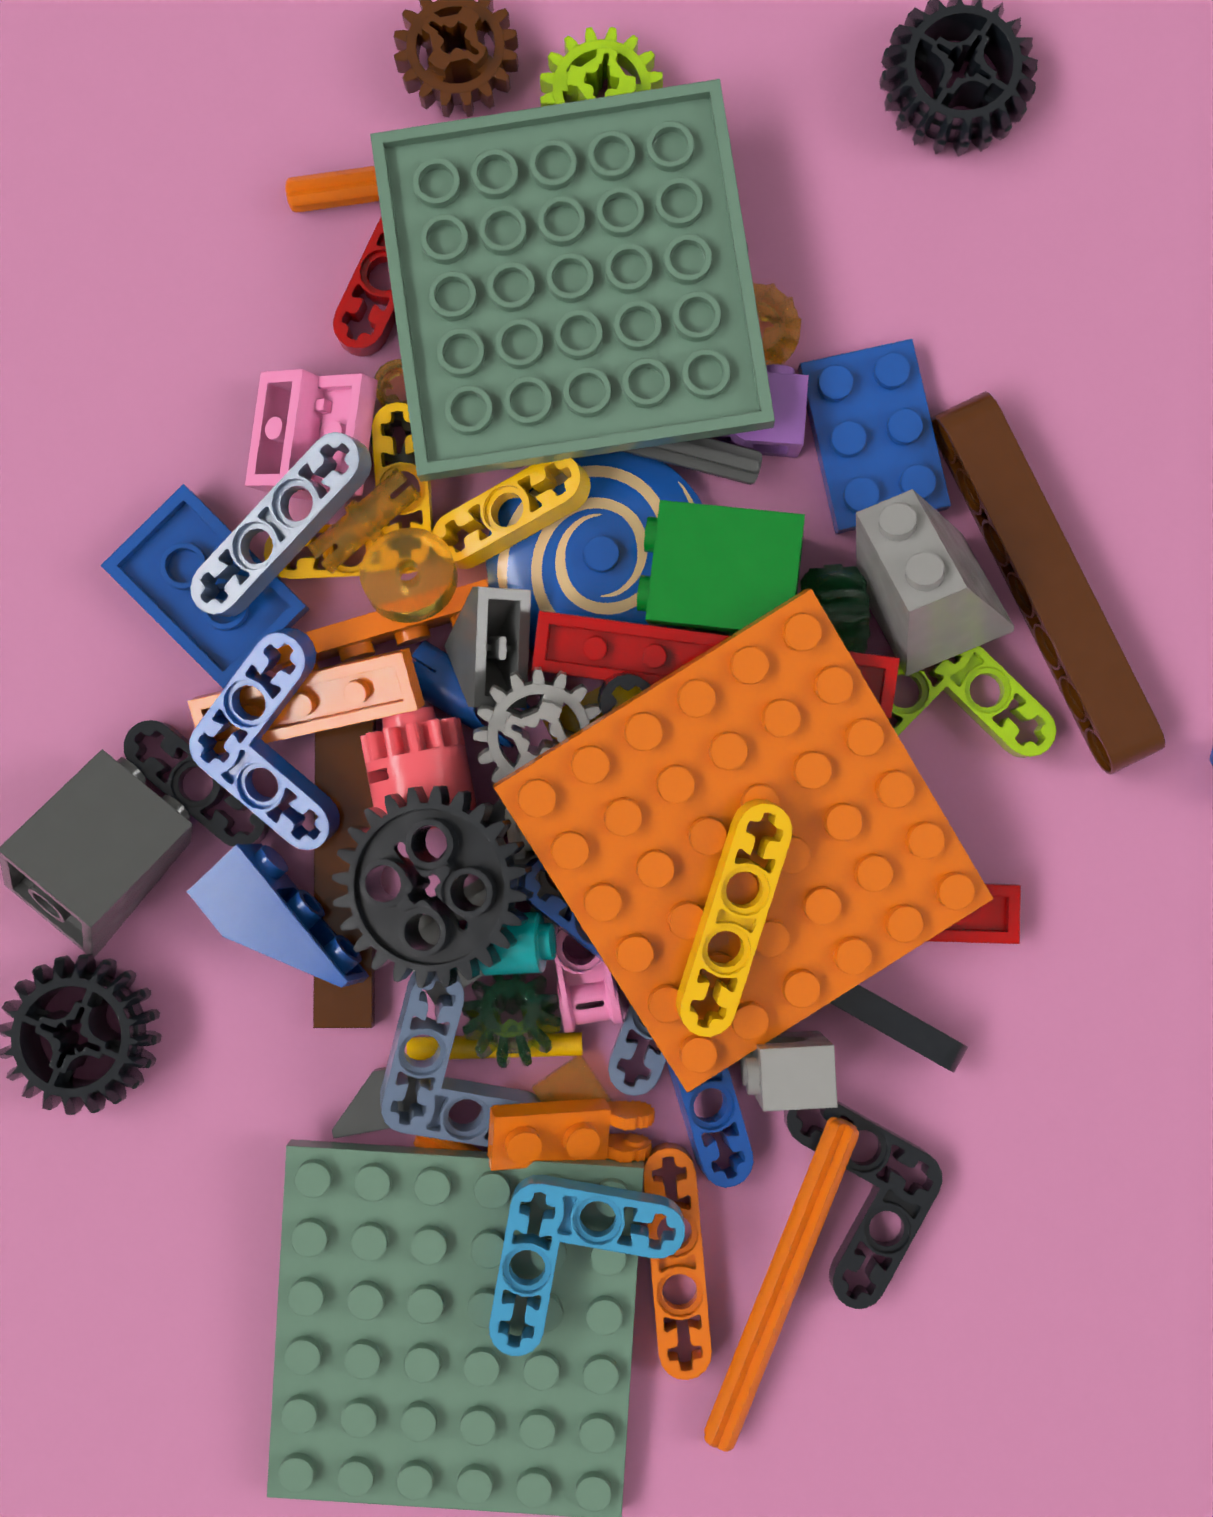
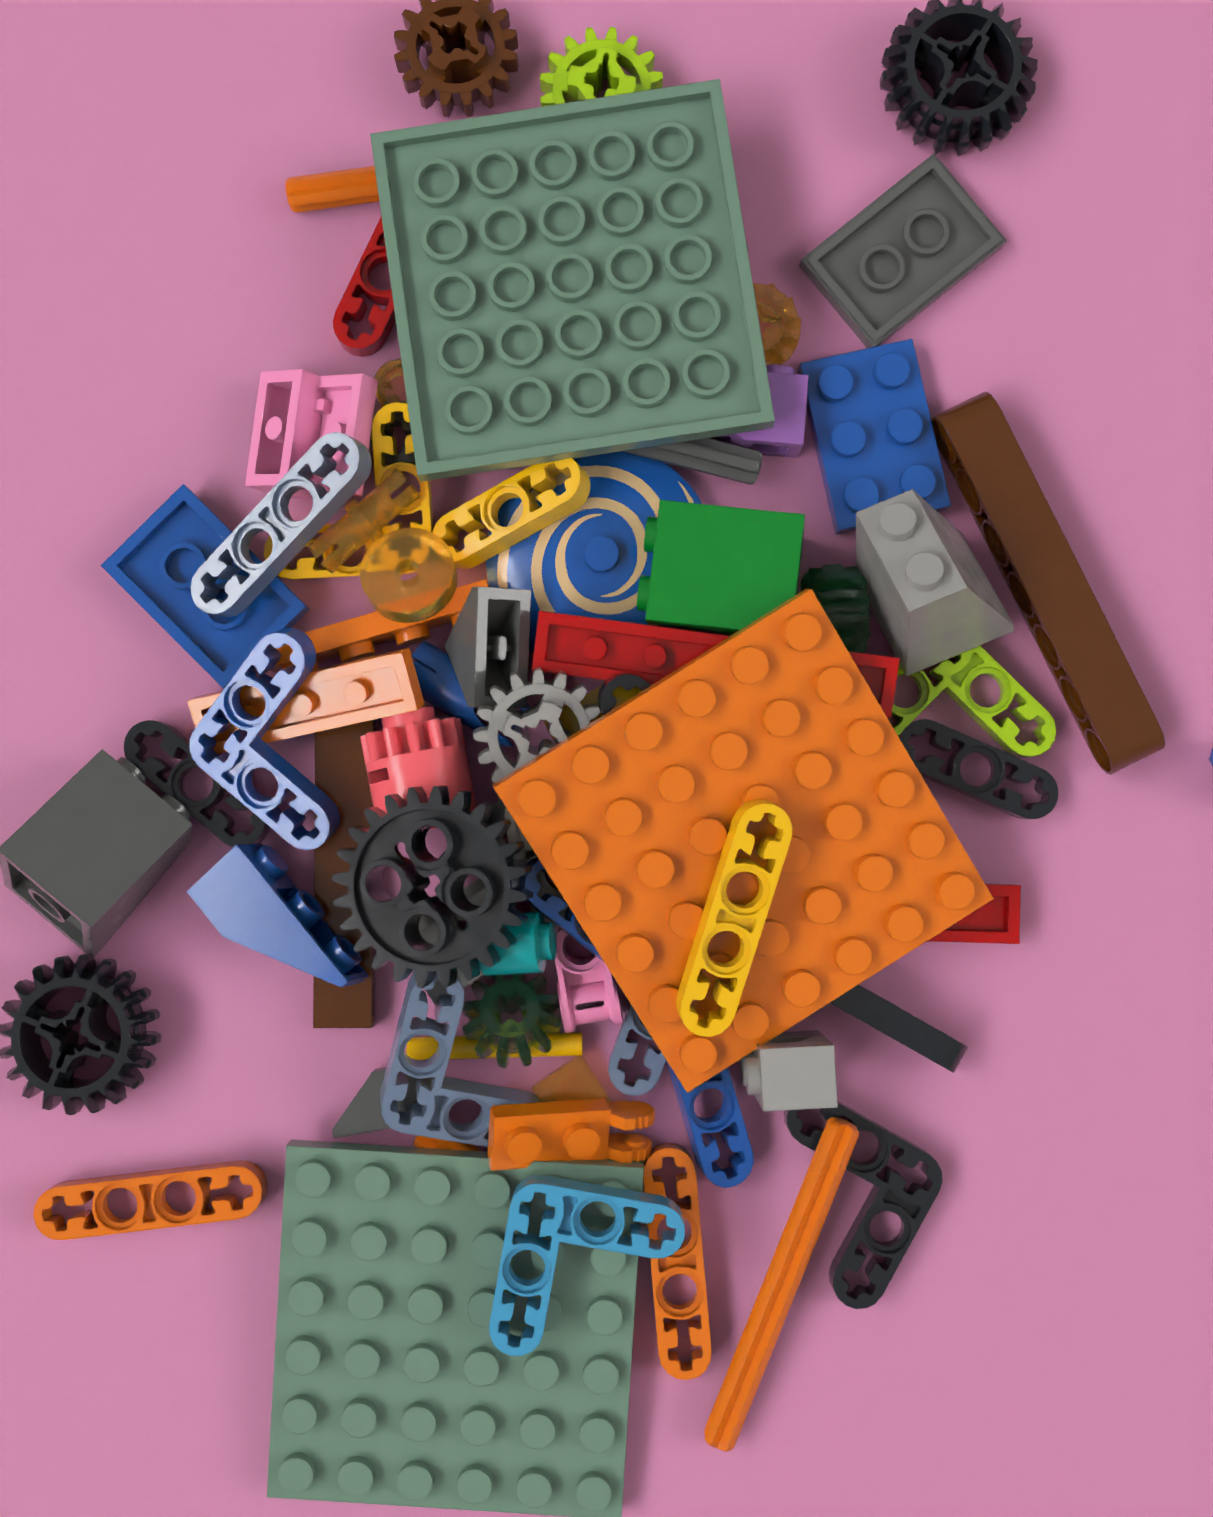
none -> orange beam [33,1160,268,1240]
none -> dark grey tile [799,153,1007,348]
none -> black beam [898,719,1058,819]

